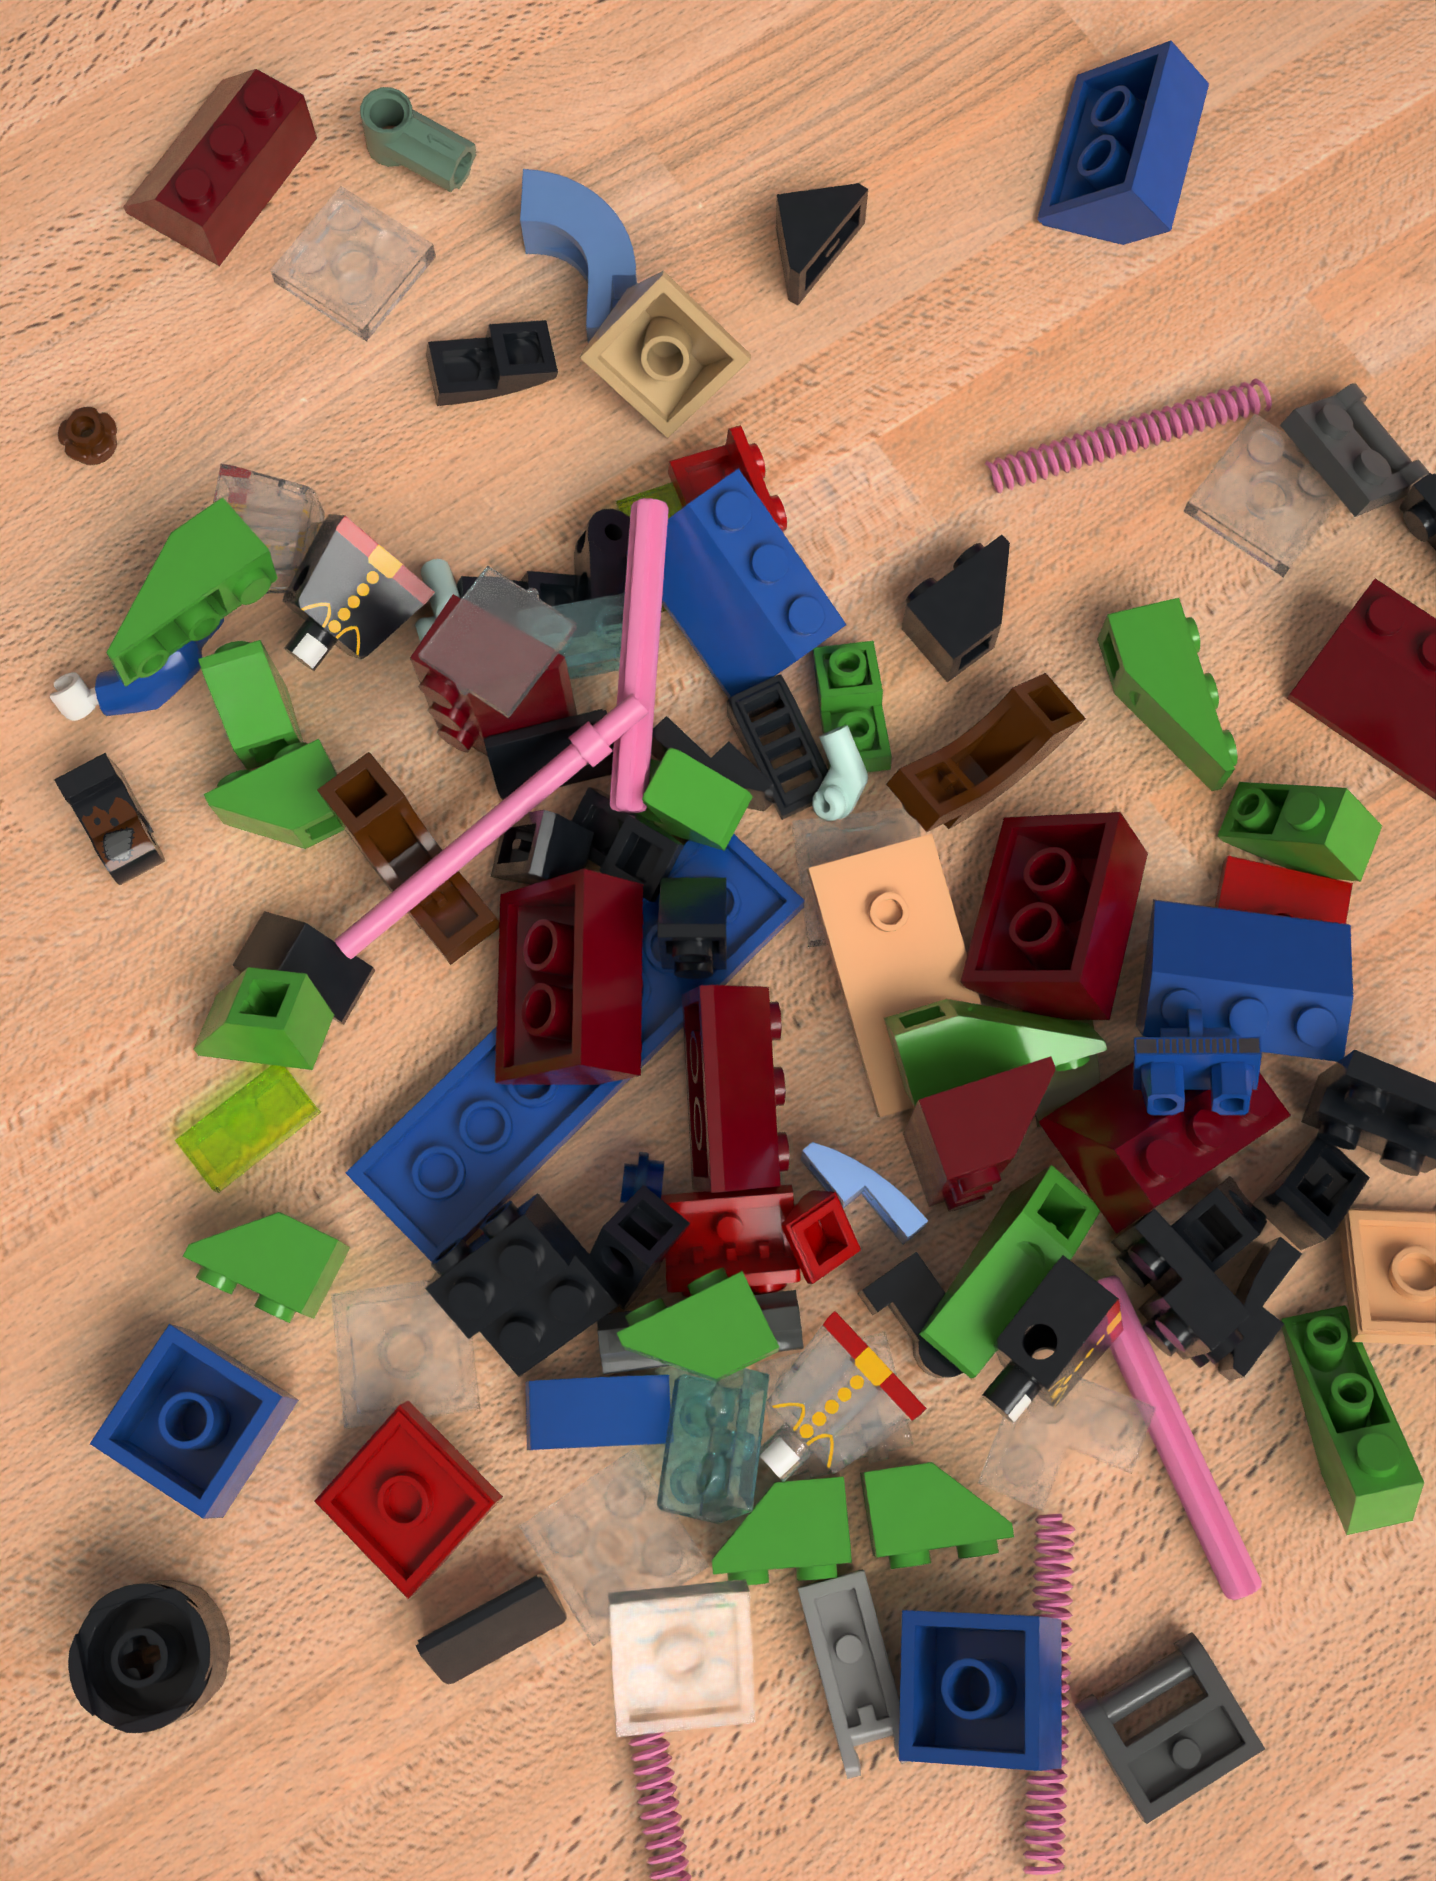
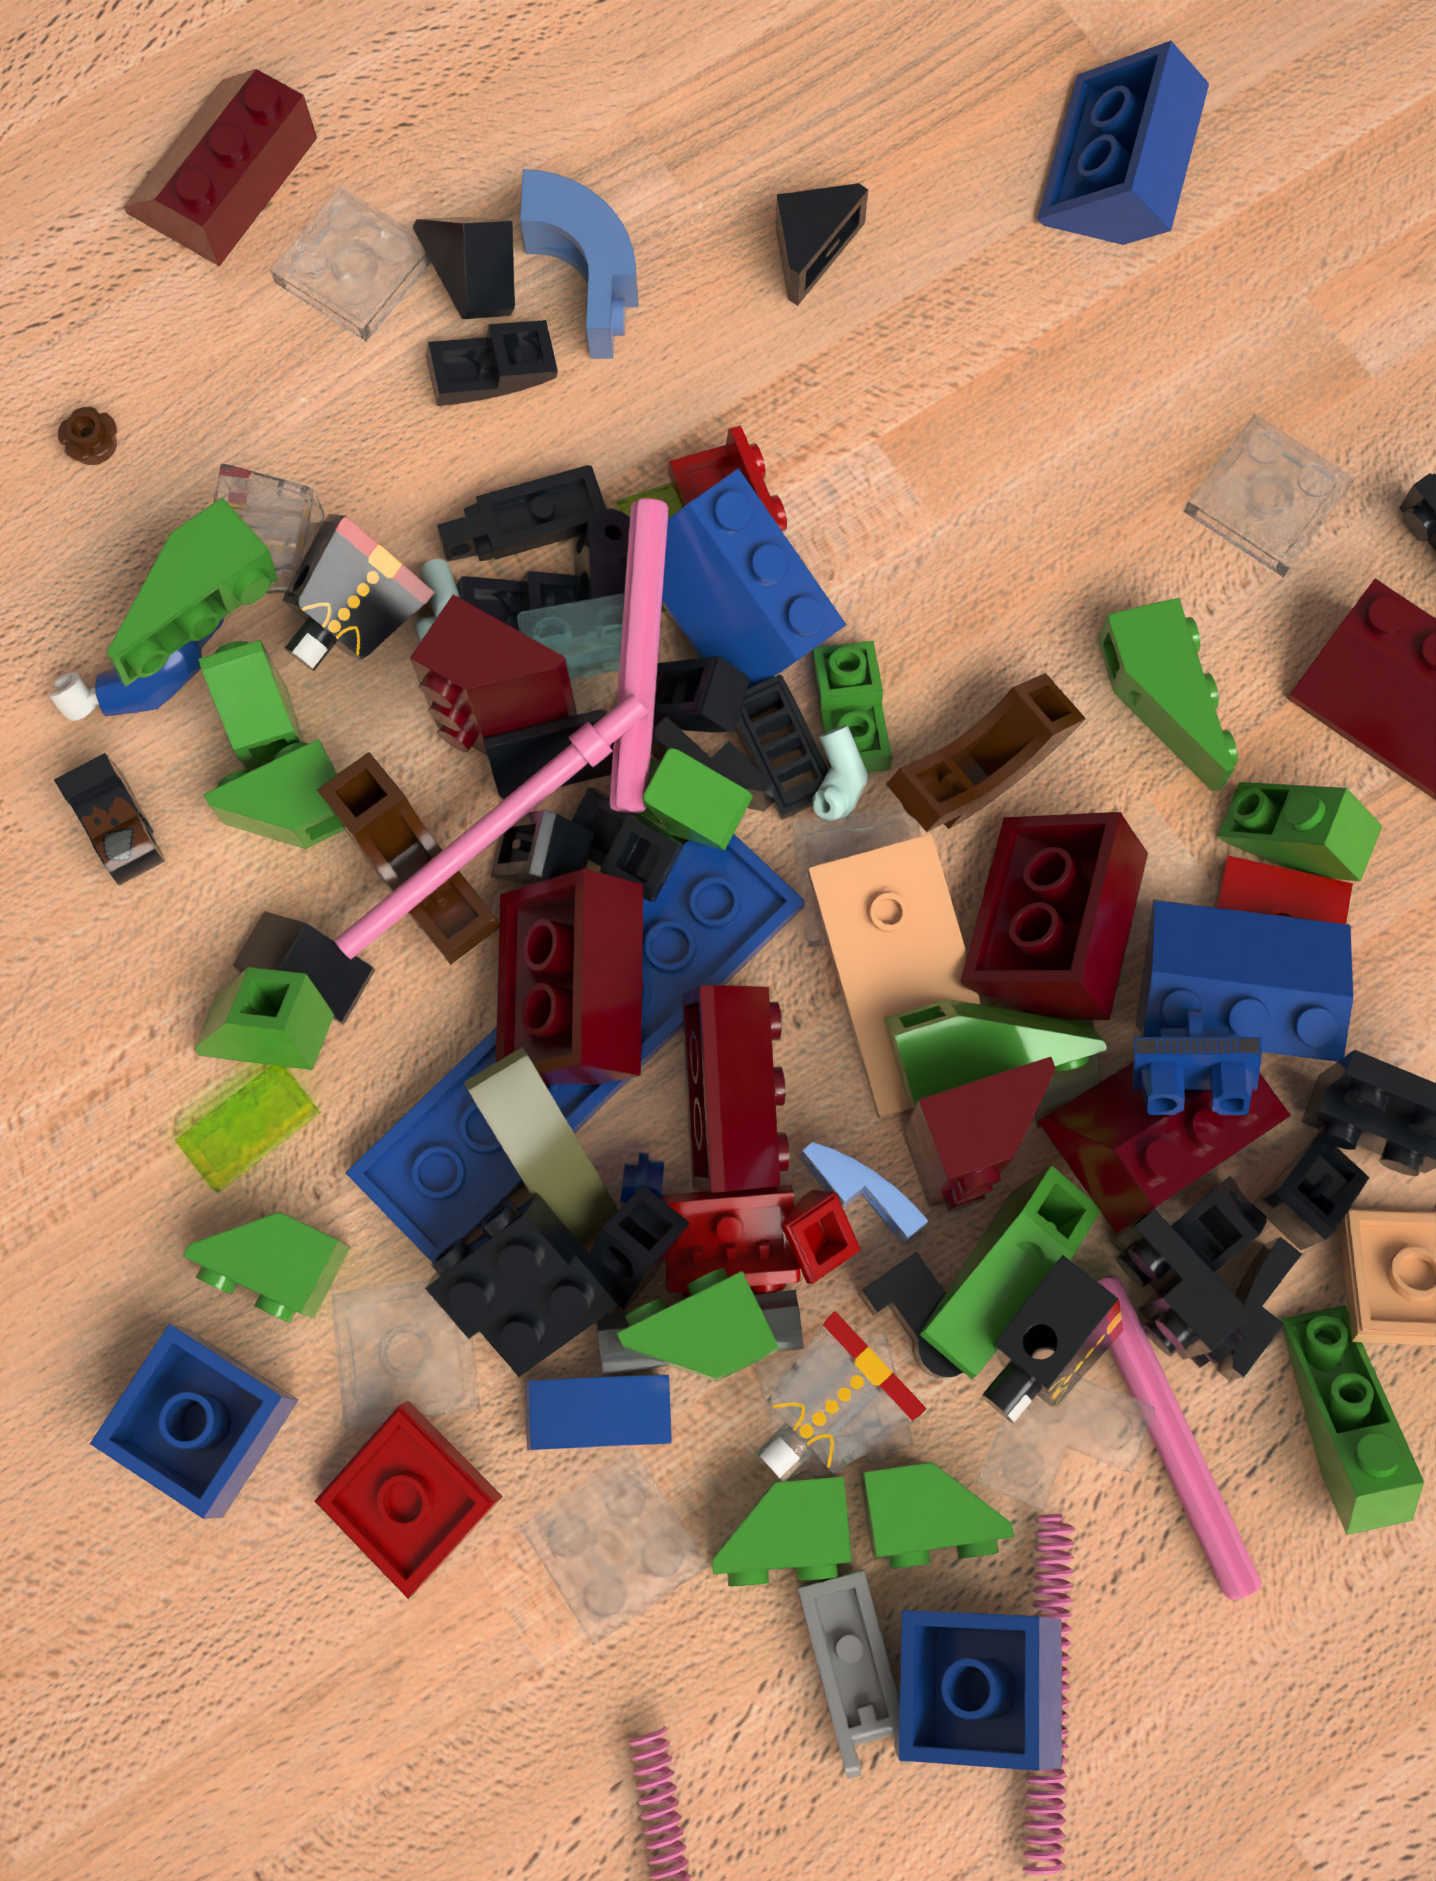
black brick [68,1580,230,1733] -> none
sand green piece [360,87,476,192] -> none
black slope [416,1573,567,1684] -> none
clear piece [418,565,577,718] -> none
tan slope [580,271,751,438] -> none
clear plate [607,1579,755,1738] -> none
clear light blue bracket [657,1368,769,1524] -> none
black slope [658,878,727,979] -> none
black slope [902,535,1010,682] -> none
bright pink piece [985,378,1272,494] -> none
dark grey plate [1075,1632,1265,1824] -> none
dark grey plate [1280,383,1430,517] -> none
none -> black slope [412,217,515,319]
none -> black hinge [437,465,606,562]
none -> olive slope [463,1047,619,1243]
none -> black slope [653,656,749,733]

